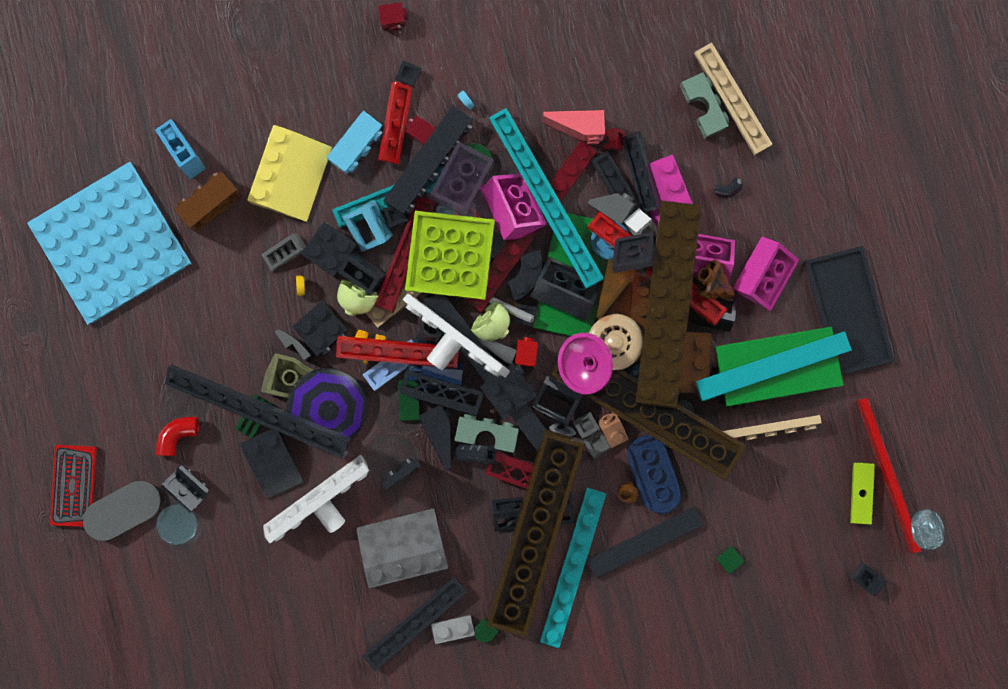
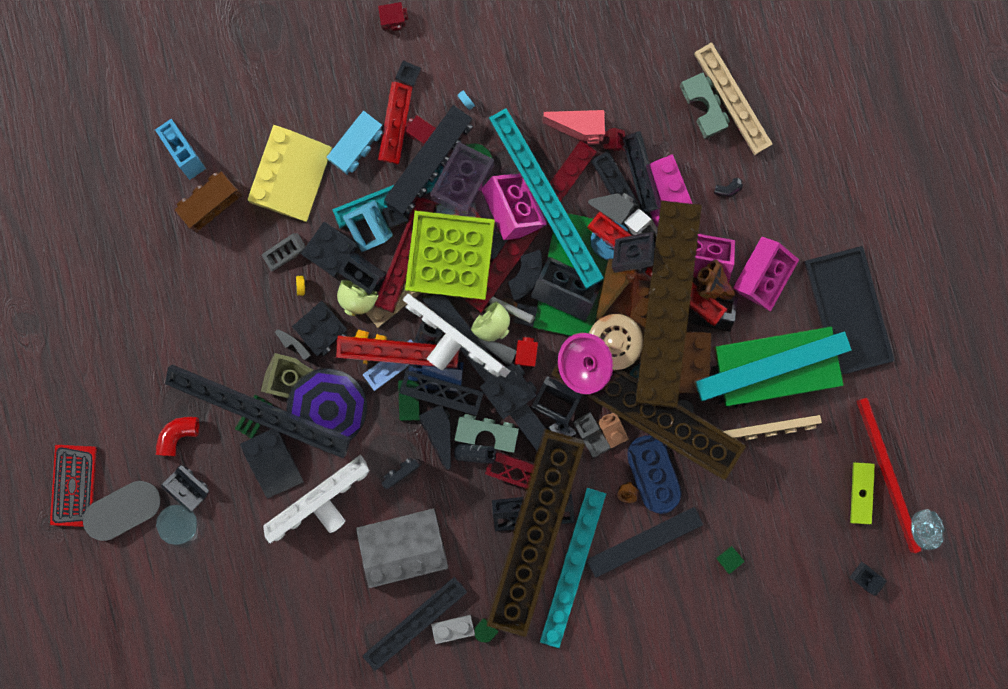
medium azure plate [27,162,192,325] -> none

